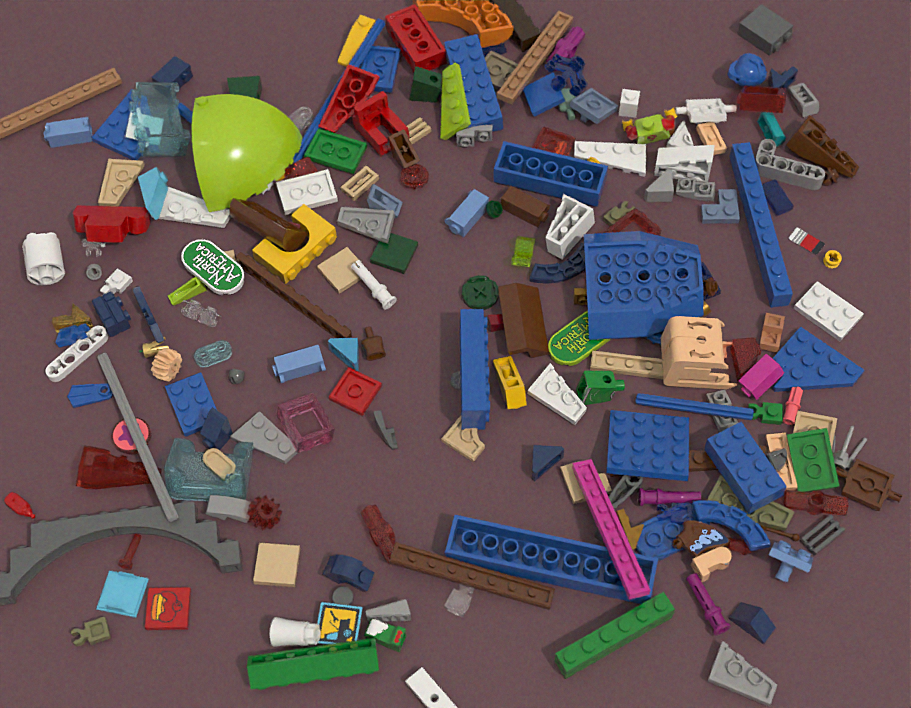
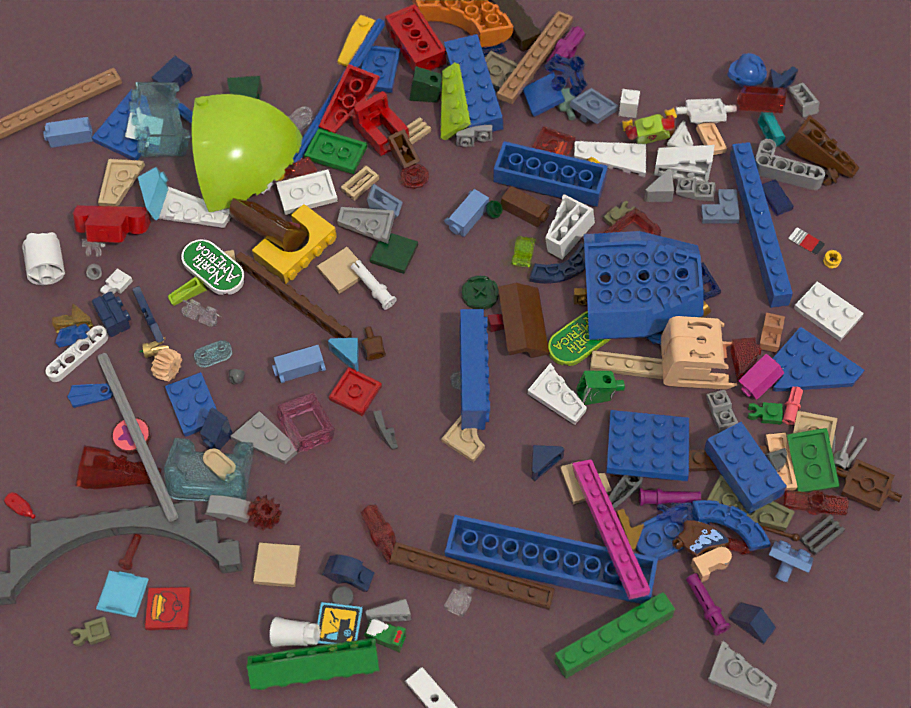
yellow slope [493,356,527,409] -> none
blue axle [636,393,754,420] -> none
reddish brown plate [703,277,718,296] -> none
dark grey brick [738,4,793,56] -> none

